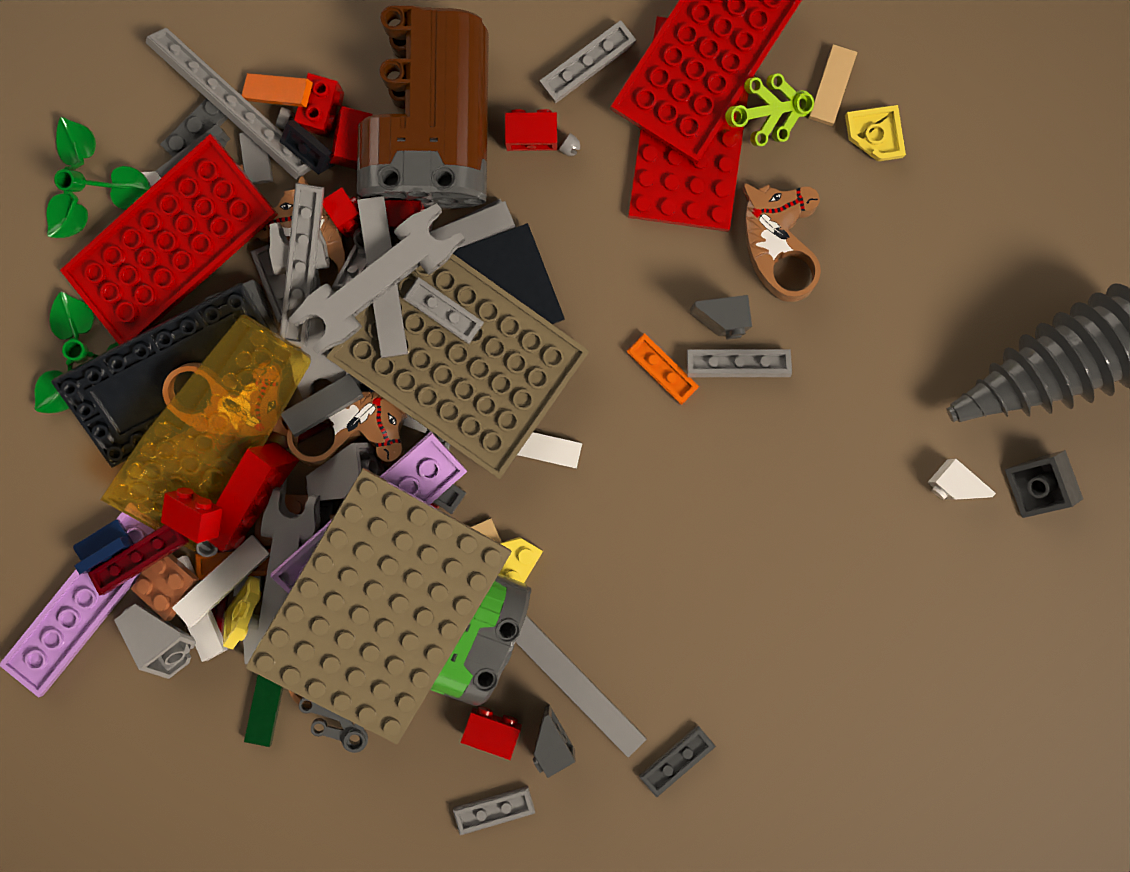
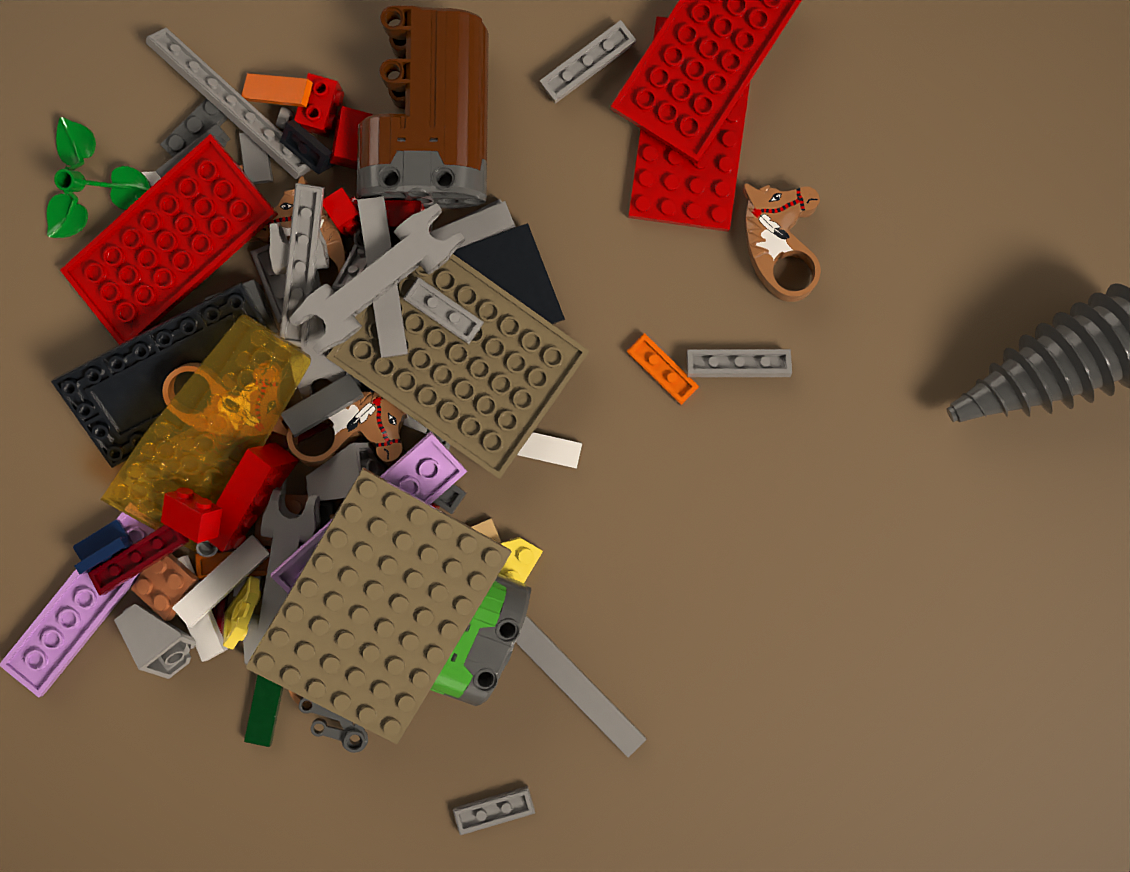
green plant [34,292,119,413] -> none
red brick [460,706,522,760] -> none
red brick [505,109,557,151] -> none
dark grey slope [533,704,576,778] -> none
light grey hinge [559,133,580,156] -> none
dark grey tile [639,725,716,798] -> none
dark grey slope [690,295,752,340] -> none
lime plant [725,73,814,146] -> none
tan tile [808,44,858,126] -> none
light yellow plate [845,105,906,161] -> none
white slope [928,459,996,500] -> none
dark grey slope [1005,450,1083,518] -> none

